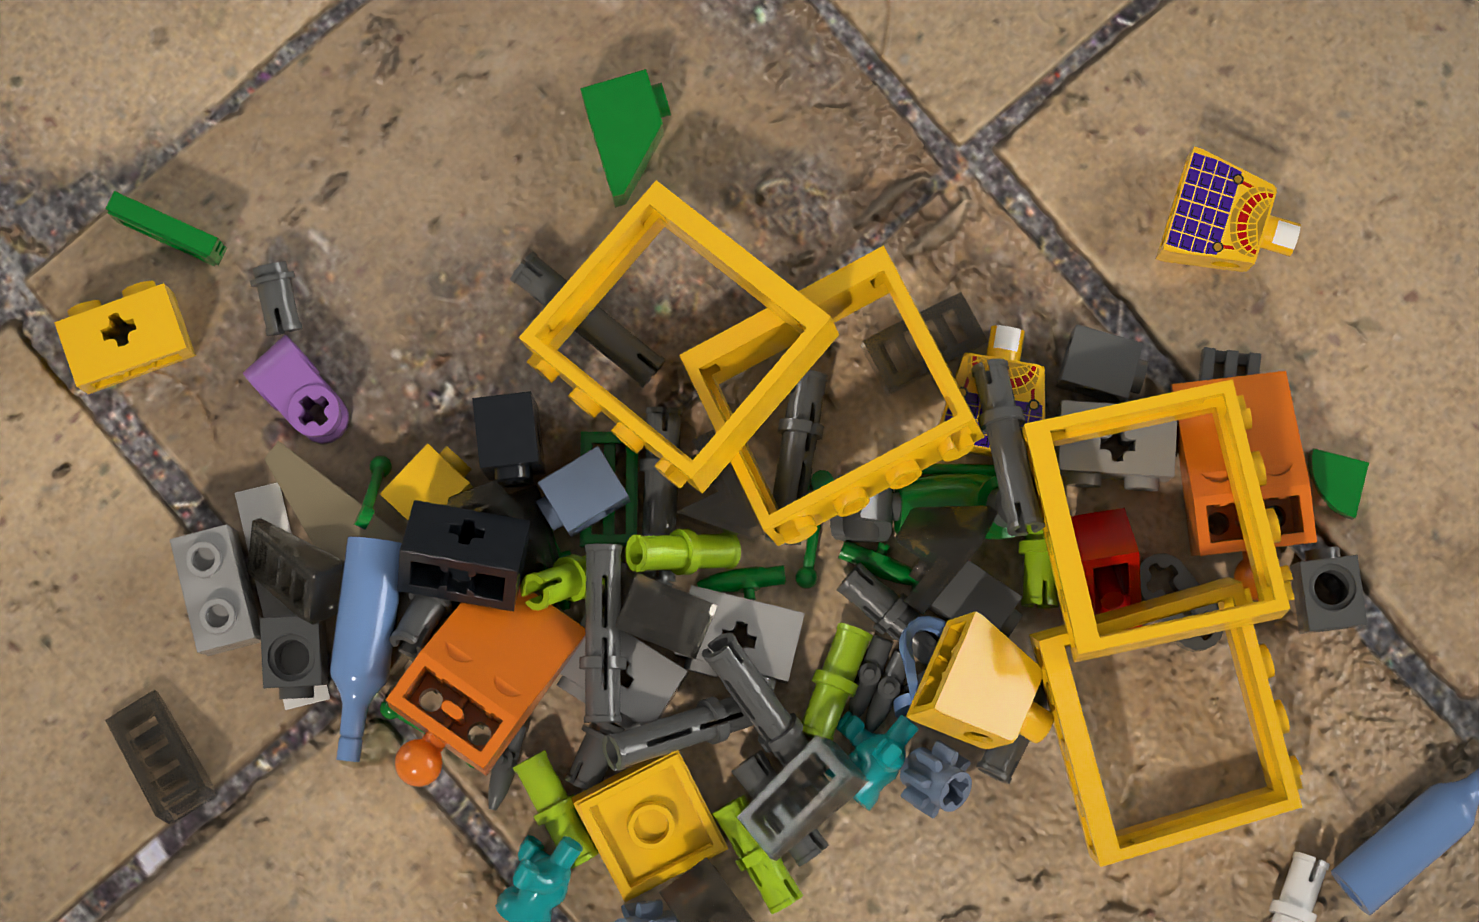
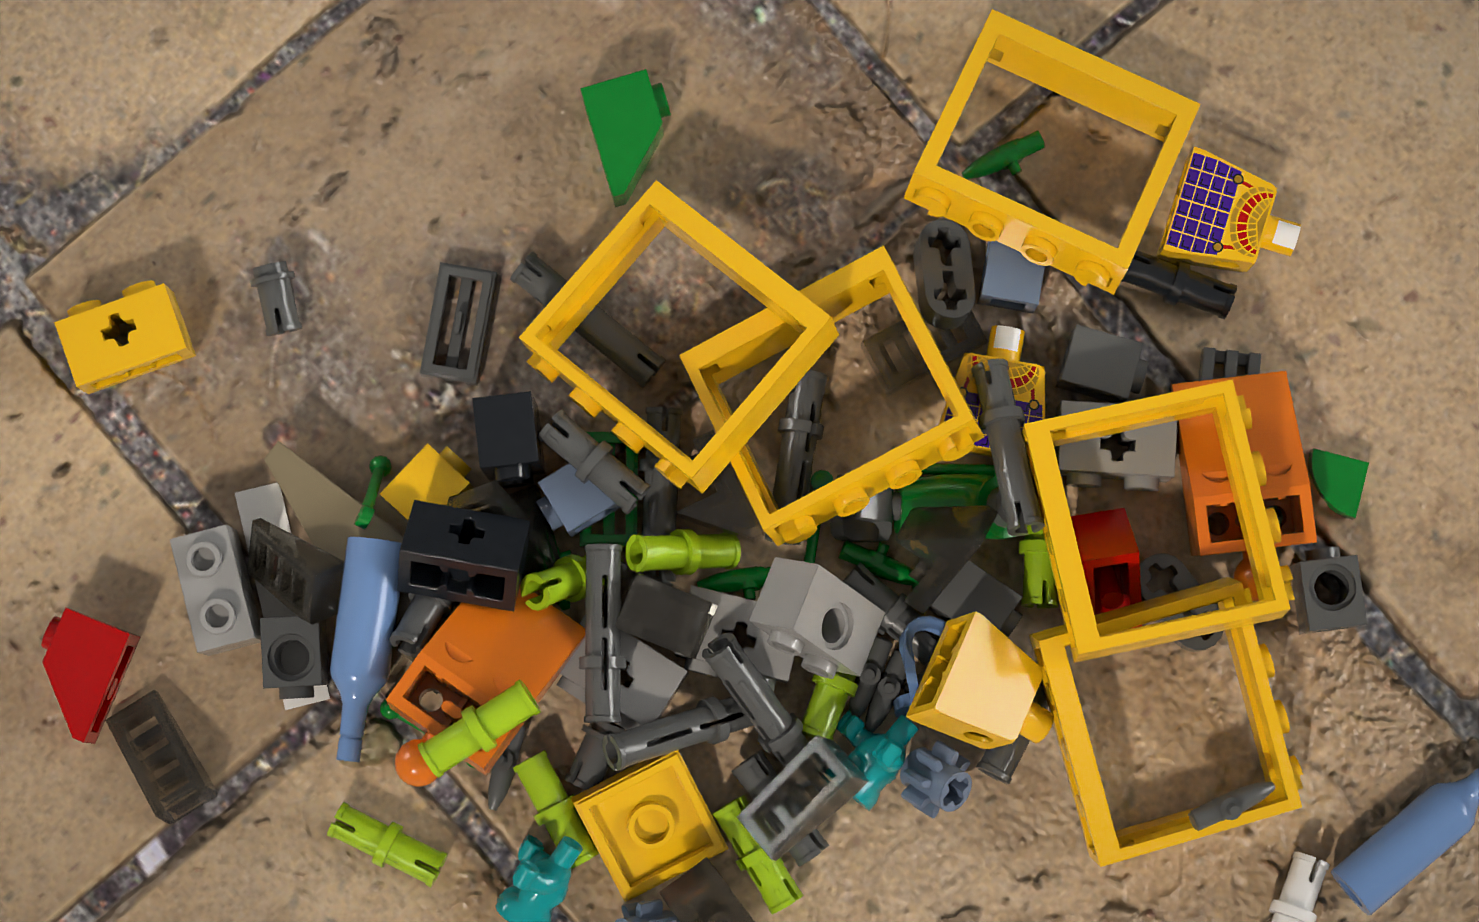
green tile [105,191,227,267] -> none
medium lavender piece [243,334,350,444] -> none
none -> red slope [41,607,141,744]
none -> lime pin [327,802,448,888]
none -> lime pin [417,679,541,778]
none -> dark grey tile [420,262,498,386]
none -> dark grey pin [537,409,651,514]
none -> light grey brick [749,557,885,679]
none -> yellow window [904,9,1201,295]
none -> dark grey beam [913,219,976,330]
none -> green helmet [961,130,1045,180]
none -> sand blue brick [977,241,1045,313]
none -> black pin [1121,250,1237,320]
none -> dark grey helmet [1188,781,1276,831]

